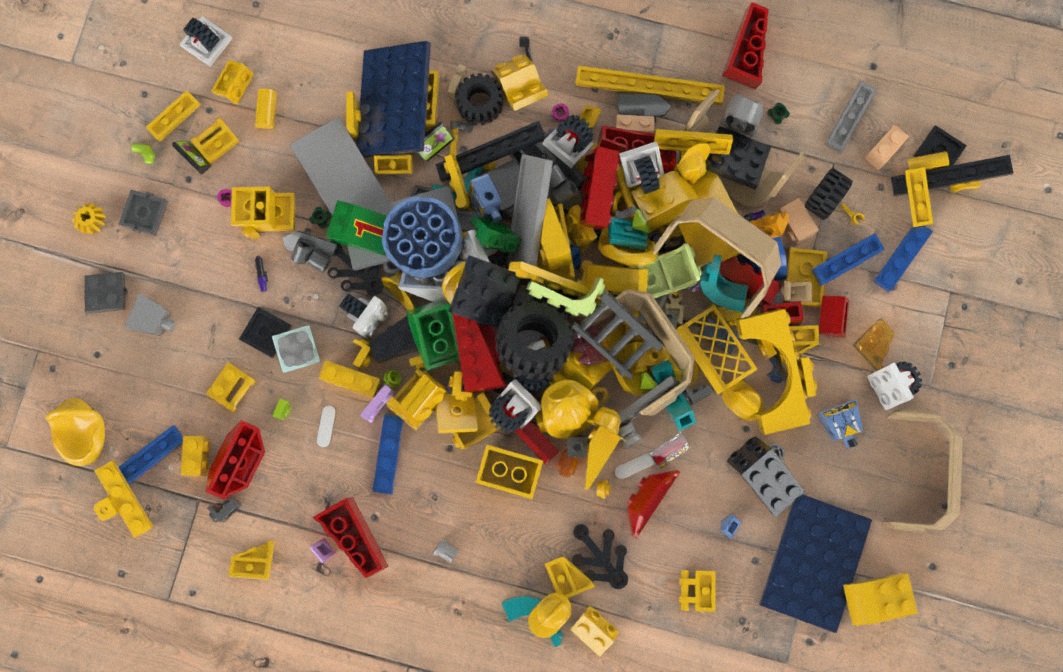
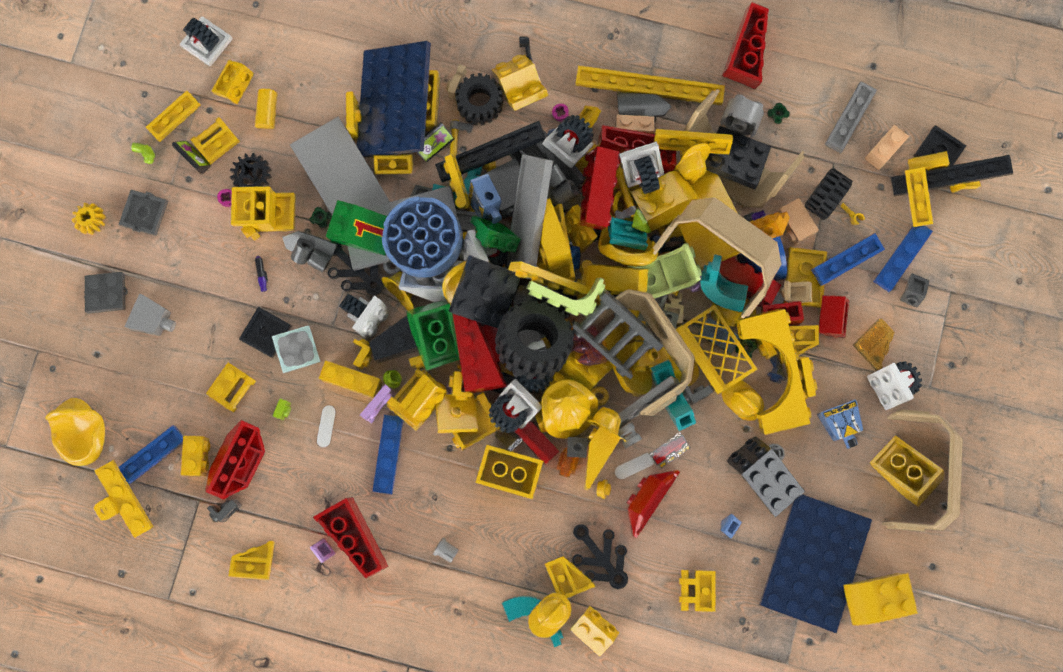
lime slope [640,372,658,389] -> none
none -> black gear [230,153,272,187]
none -> clear smoke piece [494,429,523,452]
none -> dark green plate [735,339,758,358]
none -> yellow slope [870,435,944,507]
none -> dark grey bracket [900,273,930,307]

